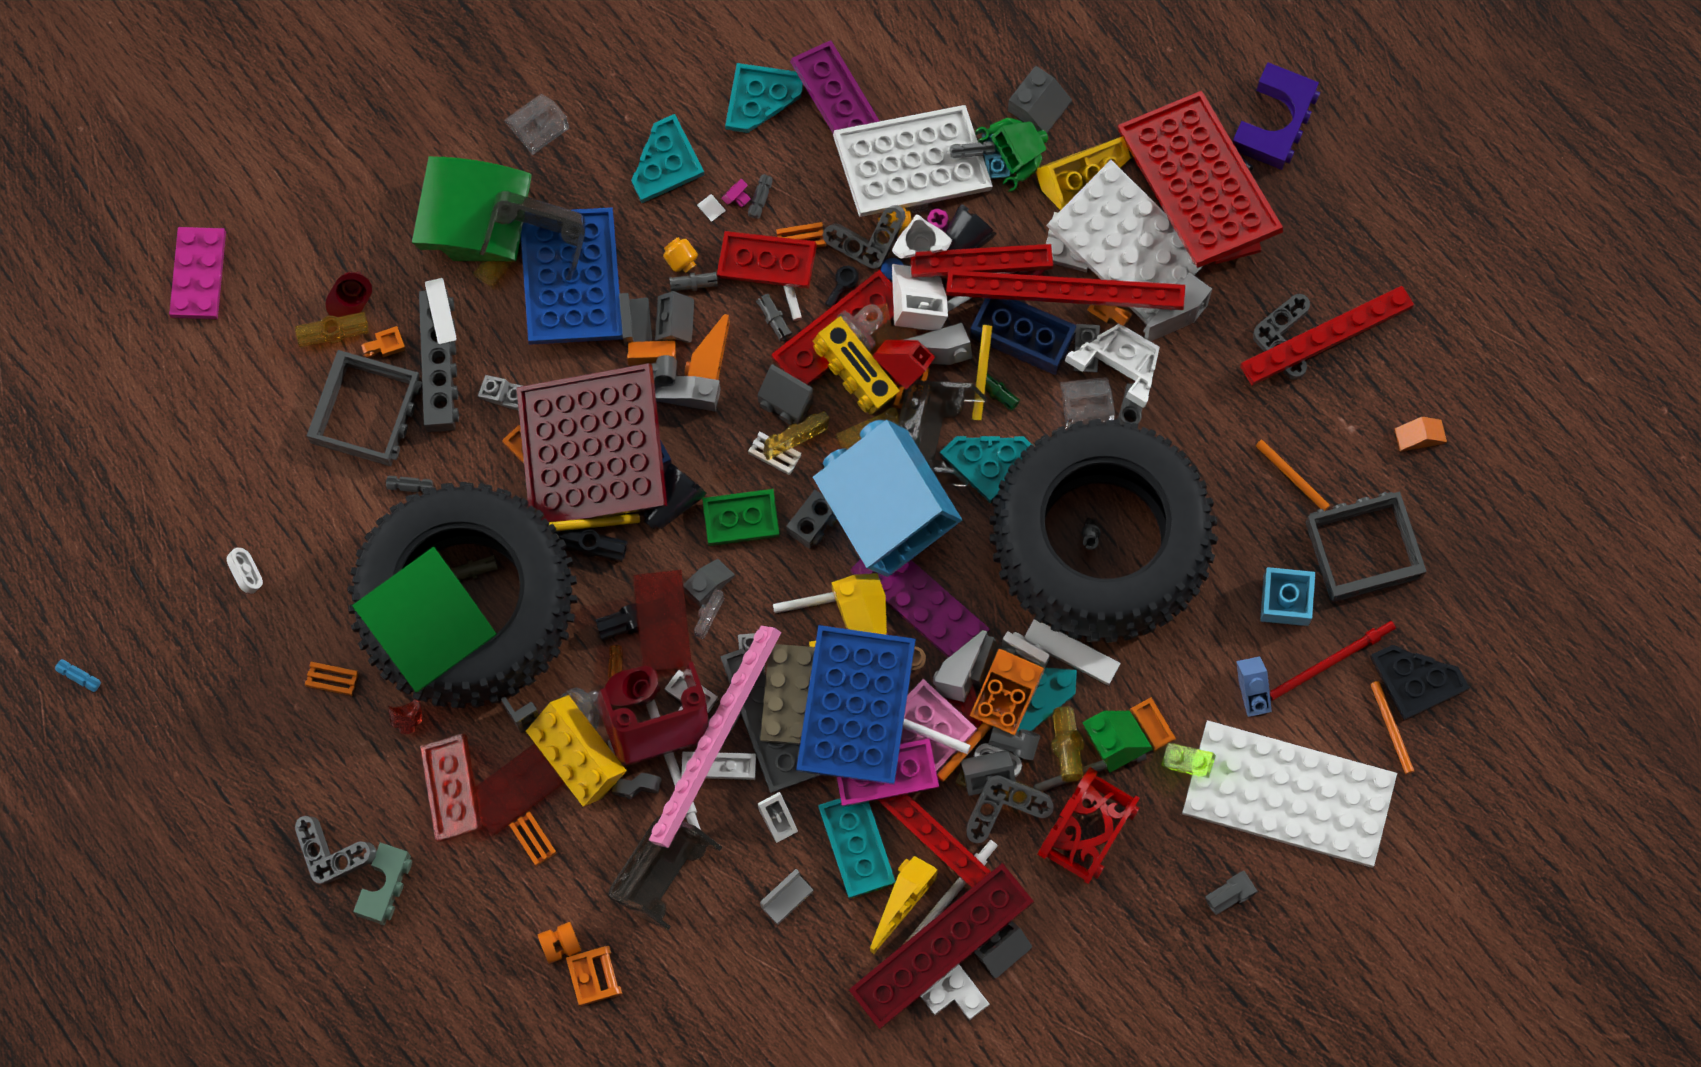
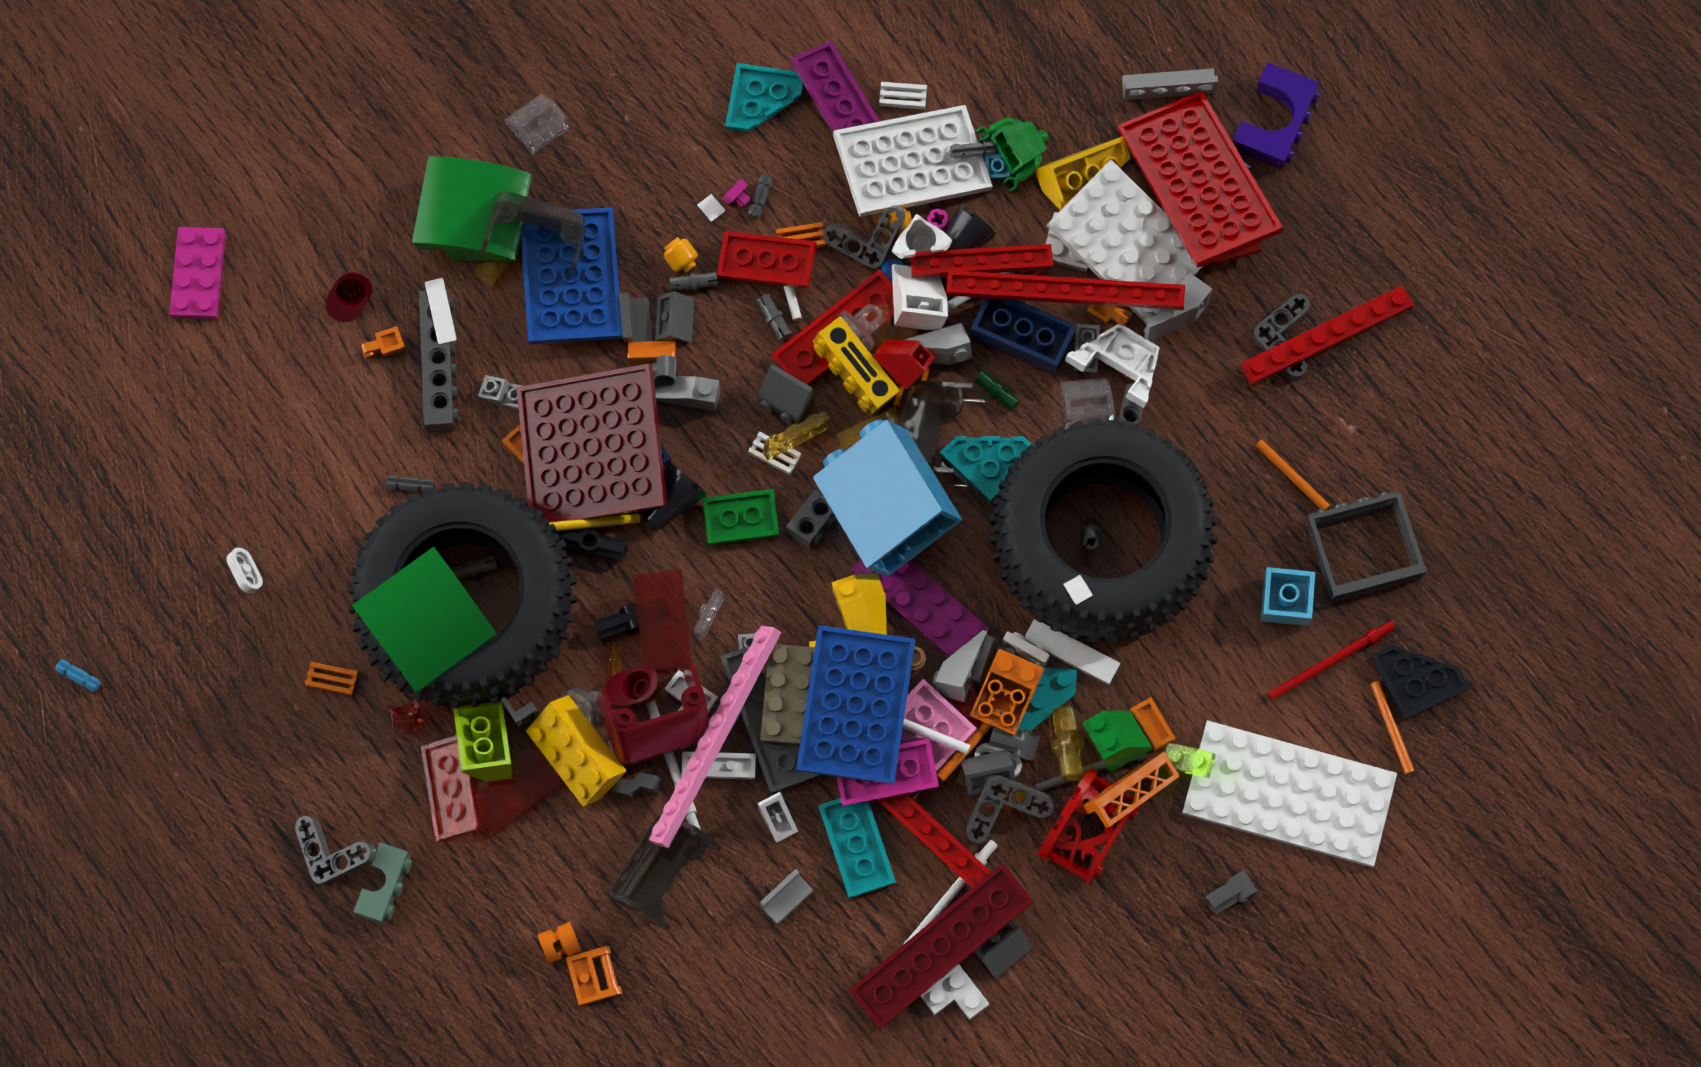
clear yellow piece [295,312,369,347] -> none
dark grey window [307,350,423,466] -> none
orange tile [509,811,556,866] -> none
teal plate [631,114,705,203] -> none
dark grey slope [683,559,735,609] -> none
orange slope [685,314,730,380] -> none
white bar [773,592,836,613] -> none
black plate [825,266,859,308] -> none
yellow wedge [870,856,938,954] -> none
yellow bar [972,325,992,420] -> none
dark grey slope [1008,65,1072,133] -> none
medium blue slope [1236,656,1272,717] -> none
orange slope [1395,417,1447,452] -> none
none -> lime slope [453,701,512,782]
none -> white tile [879,82,927,110]
none -> white sticker [1063,575,1093,605]
none -> orange fence [1083,751,1180,828]
none -> light grey fence [1122,68,1218,100]

